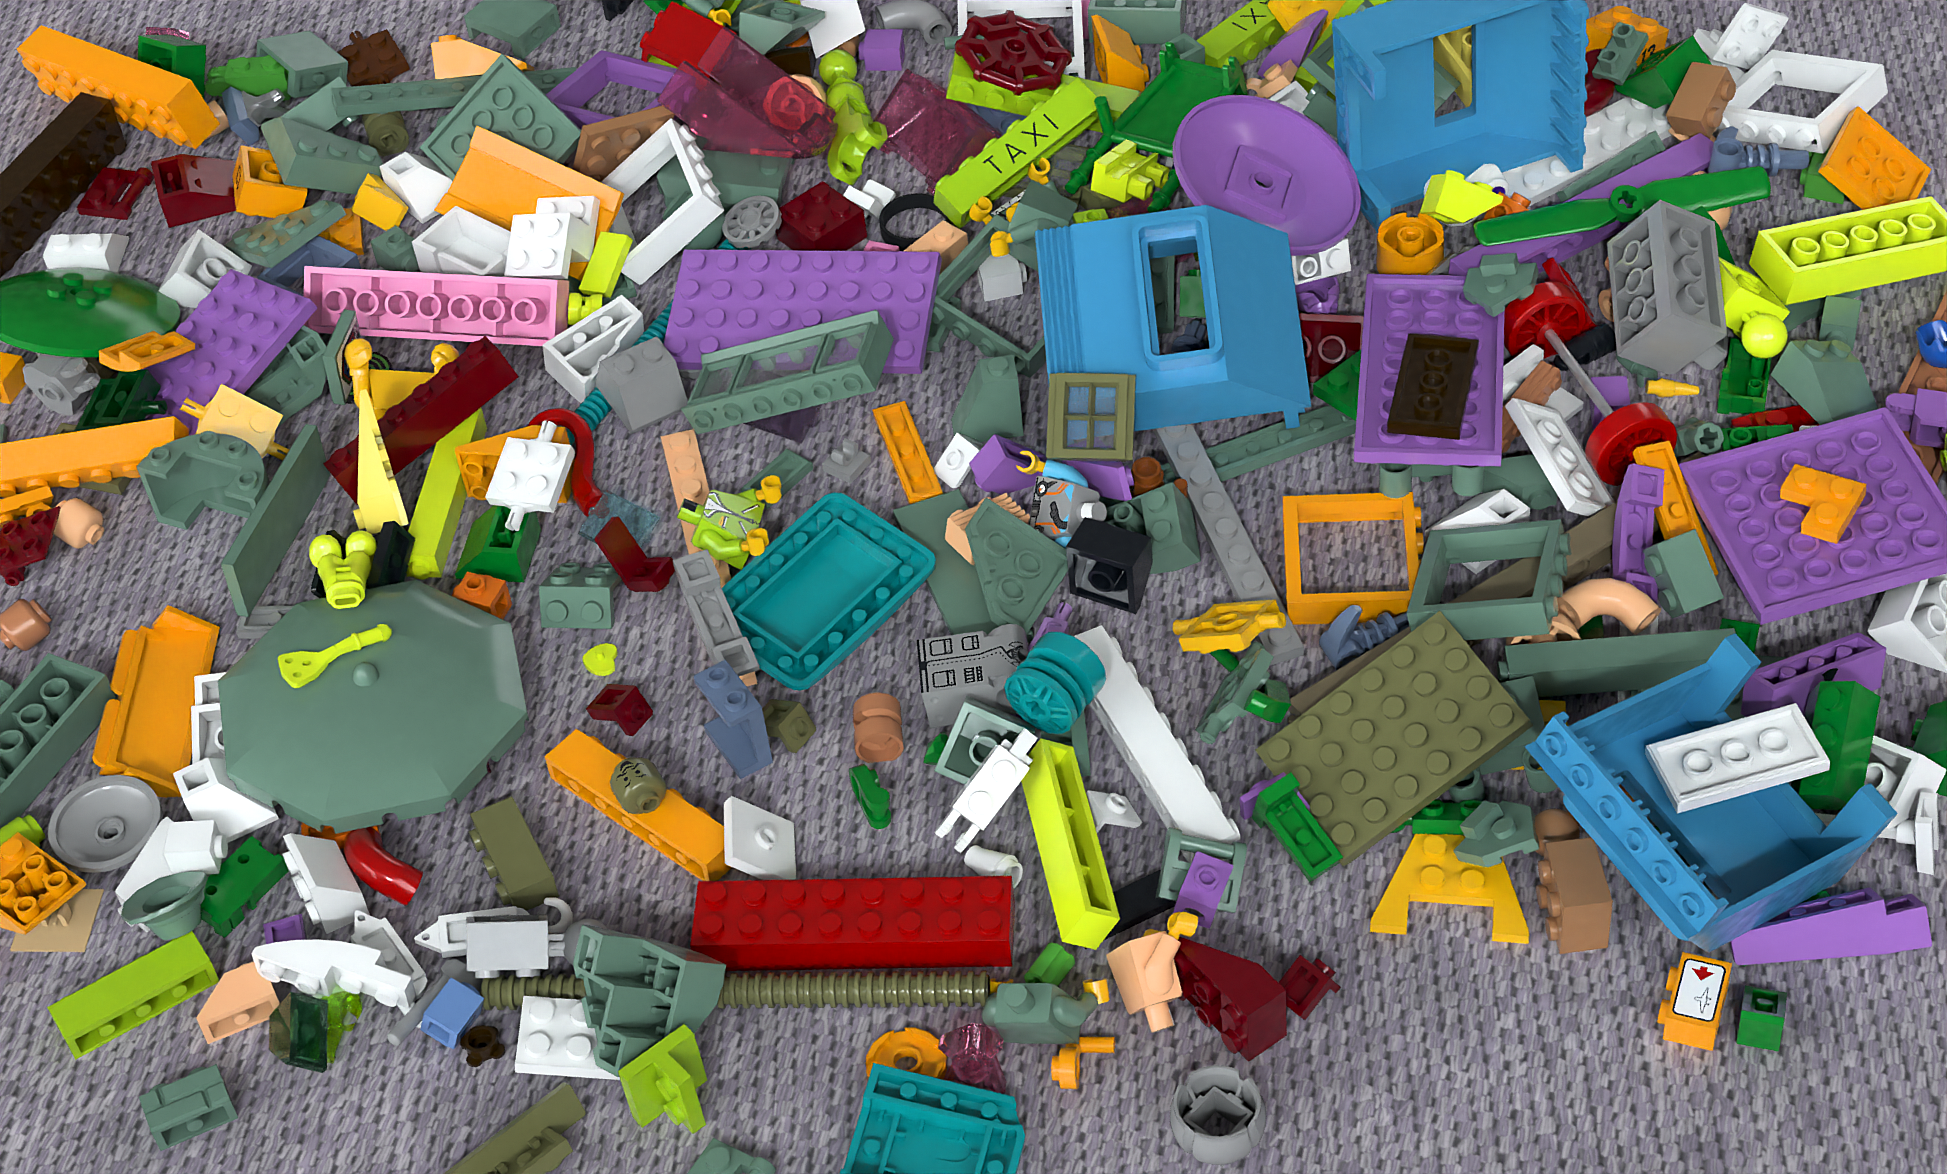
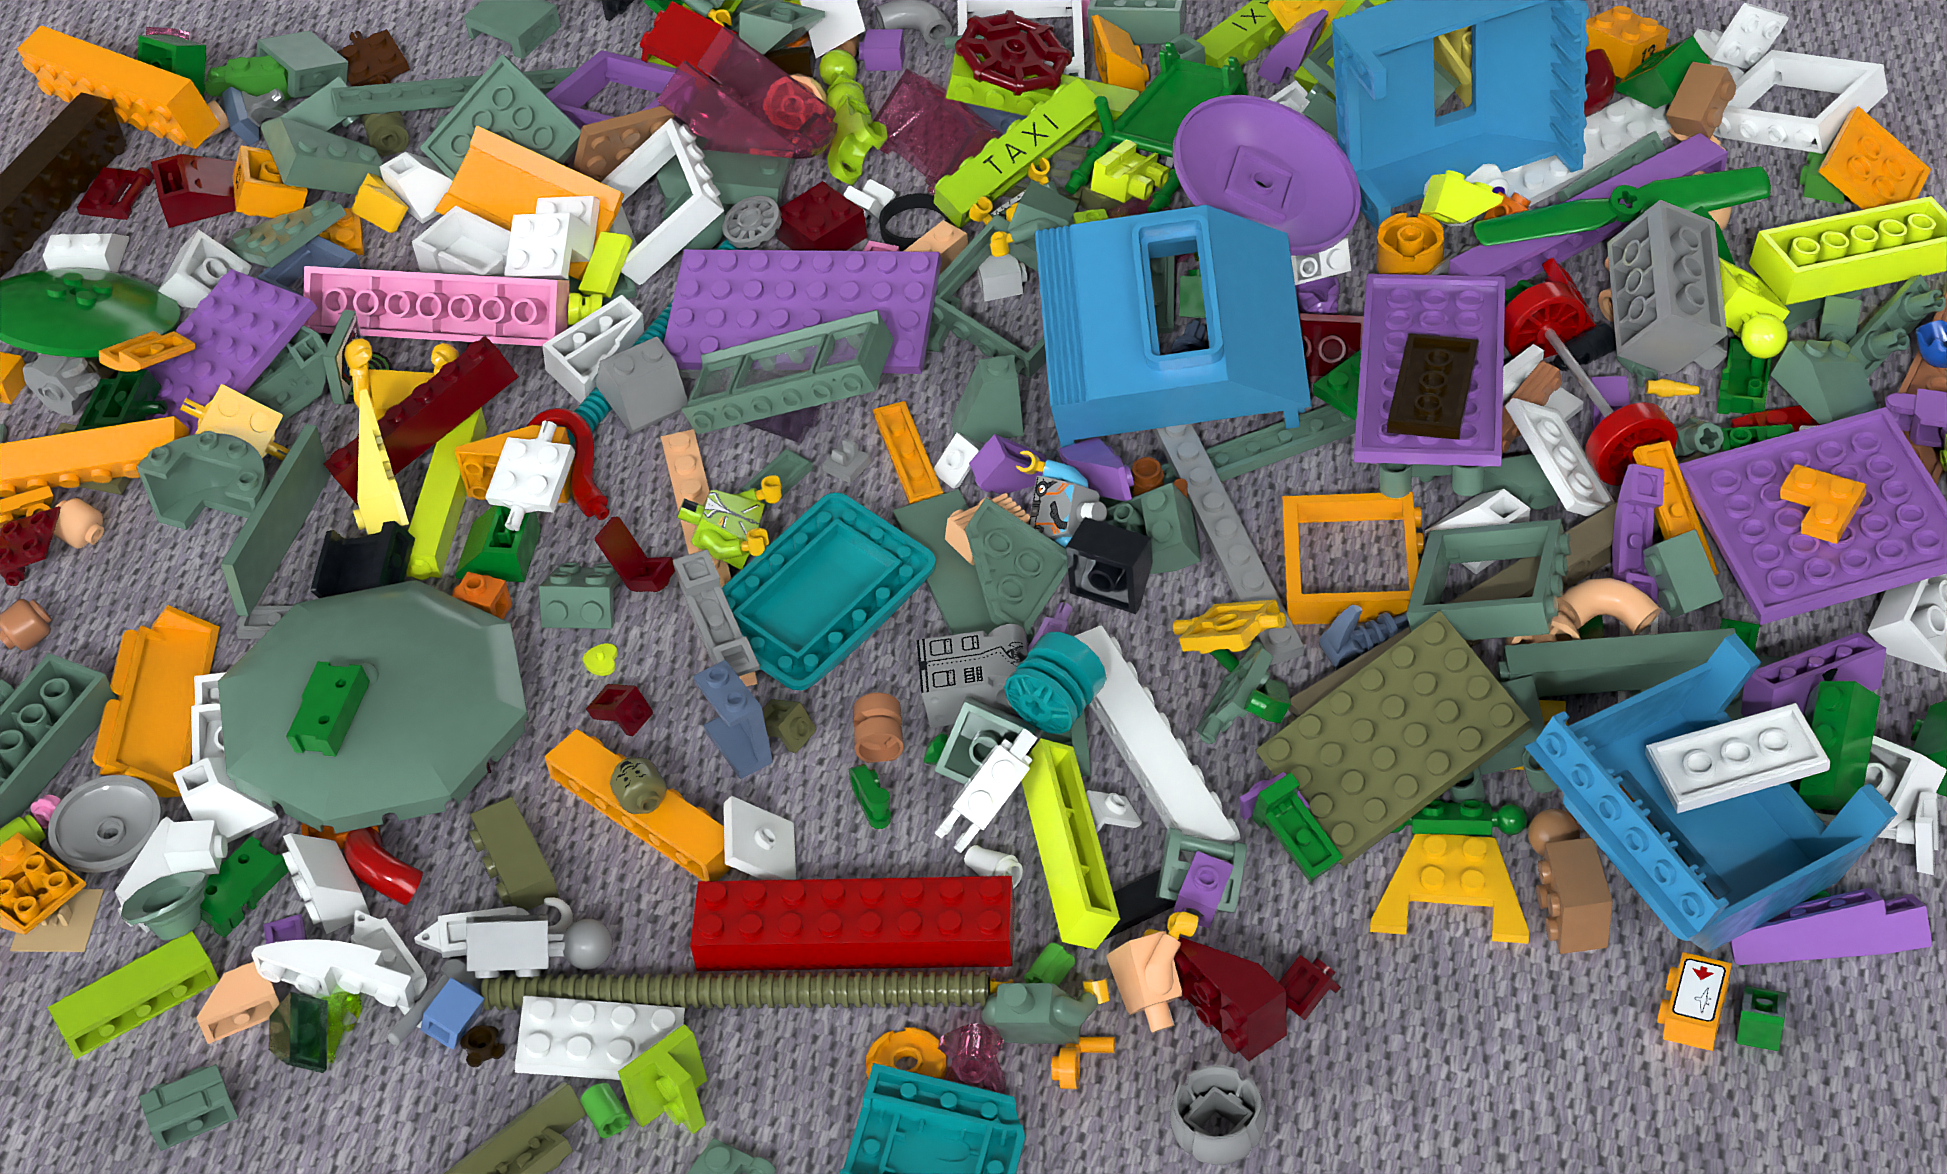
neon yellow piece [277,624,392,688] -> none
neon yellow piece [309,530,377,609] -> none
sand green brick [370,225,419,272] -> none
light orange slope [431,35,534,79] -> none
sand green brick [573,925,726,1077] -> none
clear light blue piece [578,490,660,548] -> none
olive piece [1046,373,1136,462] -> none
light nougat plate [1245,59,1298,99] -> none
sand green plate [1453,800,1540,868] -> none
sand green plate [1463,253,1539,317] -> none
sand green hips [1592,22,1649,86] -> none
sand blue piece [1708,126,1809,177] -> none
none -> bright pink plate [30,794,61,829]
none -> green piece [286,661,370,757]
none -> bright green piece [580,1083,630,1138]
none -> sand green plate [1847,274,1946,378]

